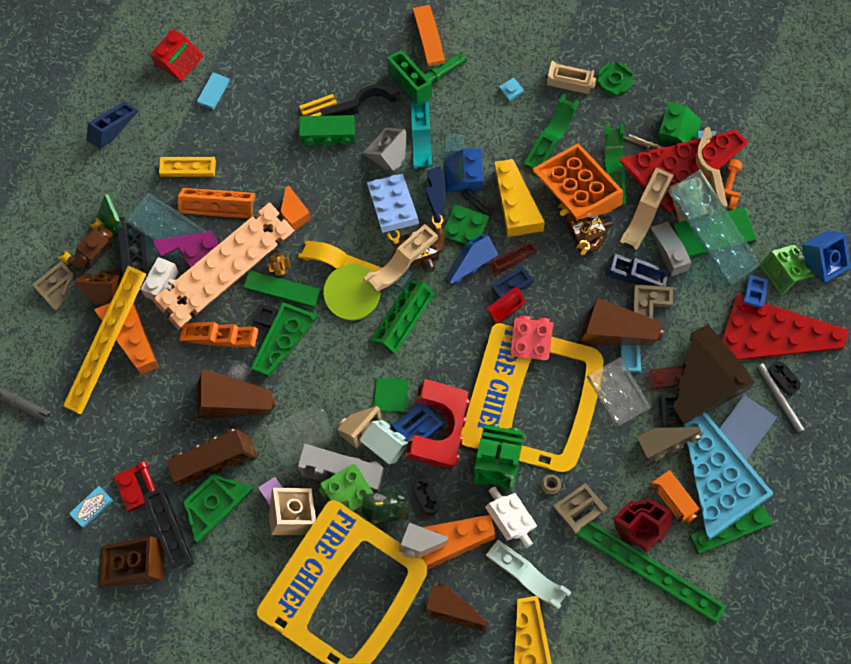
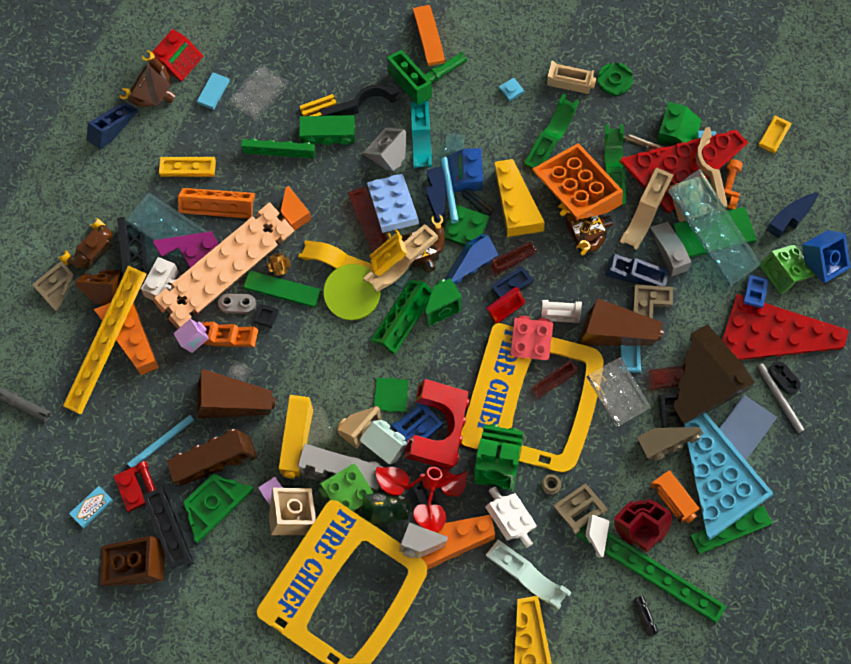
green piece [99,194,120,237] -> none
green wing [251,302,318,377] -> none
reddish brown slope [426,584,488,633] -> none
none -> reddish brown torso [119,50,176,107]
none -> medium azure bar [127,415,195,468]
none -> lavender brick [173,319,209,353]
none -> light grey plate [218,294,256,314]
none -> clear plate [228,64,289,122]
none -> green plate [241,138,316,159]
none -> yellow slope [279,395,313,479]
none -> clear red plate [348,186,387,253]
none -> yellow plate [369,233,407,276]
none -> red plant [375,467,468,533]
none -> green slope [426,278,462,327]
none -> medium azure bar [440,157,458,223]
none -> clear red piece [531,360,578,398]
none -> white plate [541,300,582,323]
none -> white tile [586,515,610,558]
none -> black axle [633,596,658,636]
none -> yellow tile [758,116,791,154]
none -> dark blue slope [766,192,819,238]

